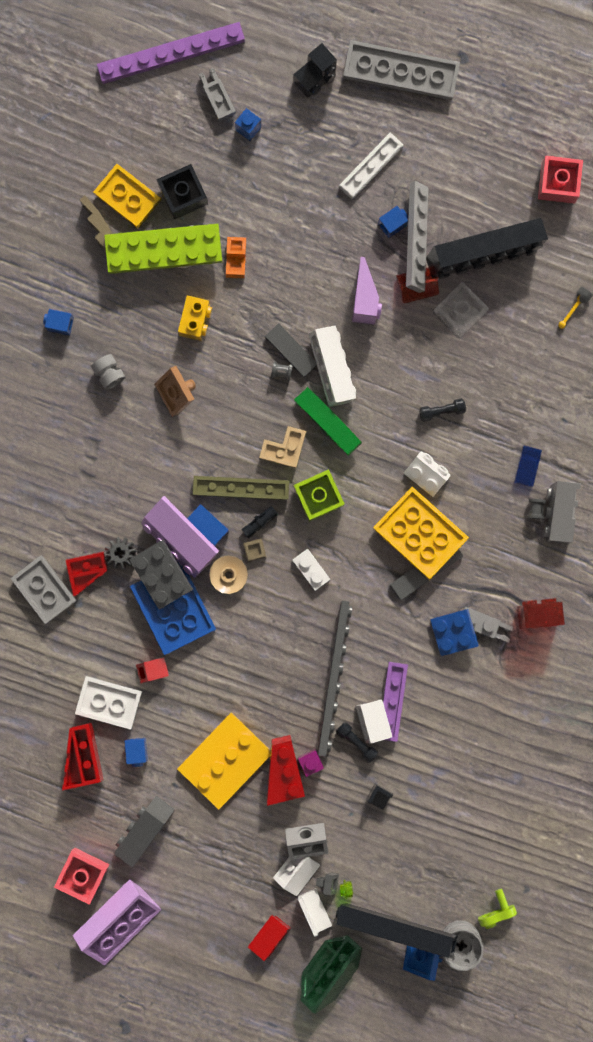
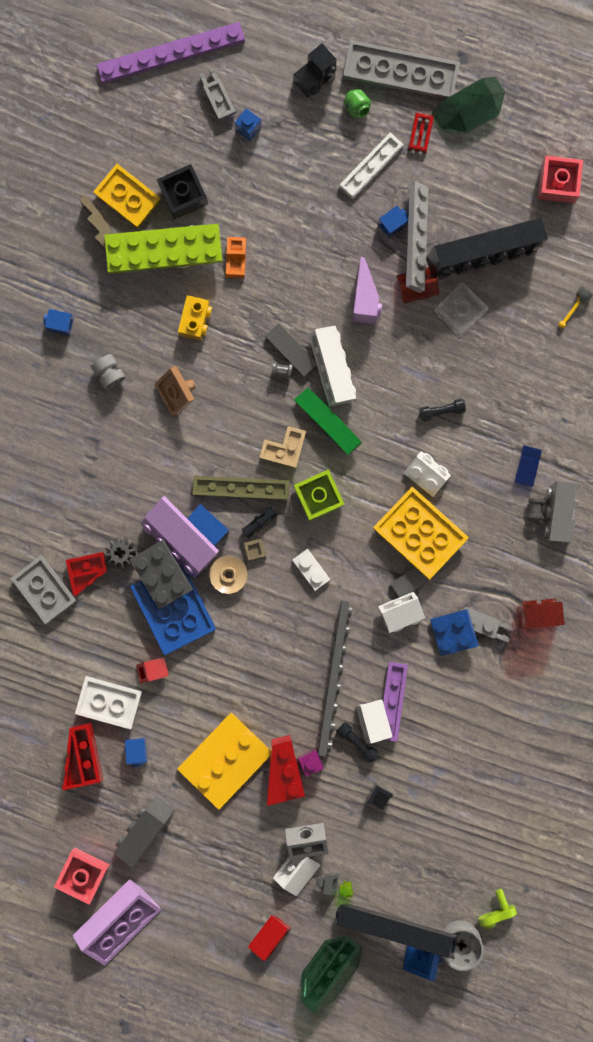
white panel [298,888,332,937] -> none
none -> bright green head [343,89,371,118]
none -> white brick [378,592,425,633]
none -> red tile [408,112,434,154]
none -> clear green wedge [431,76,505,133]

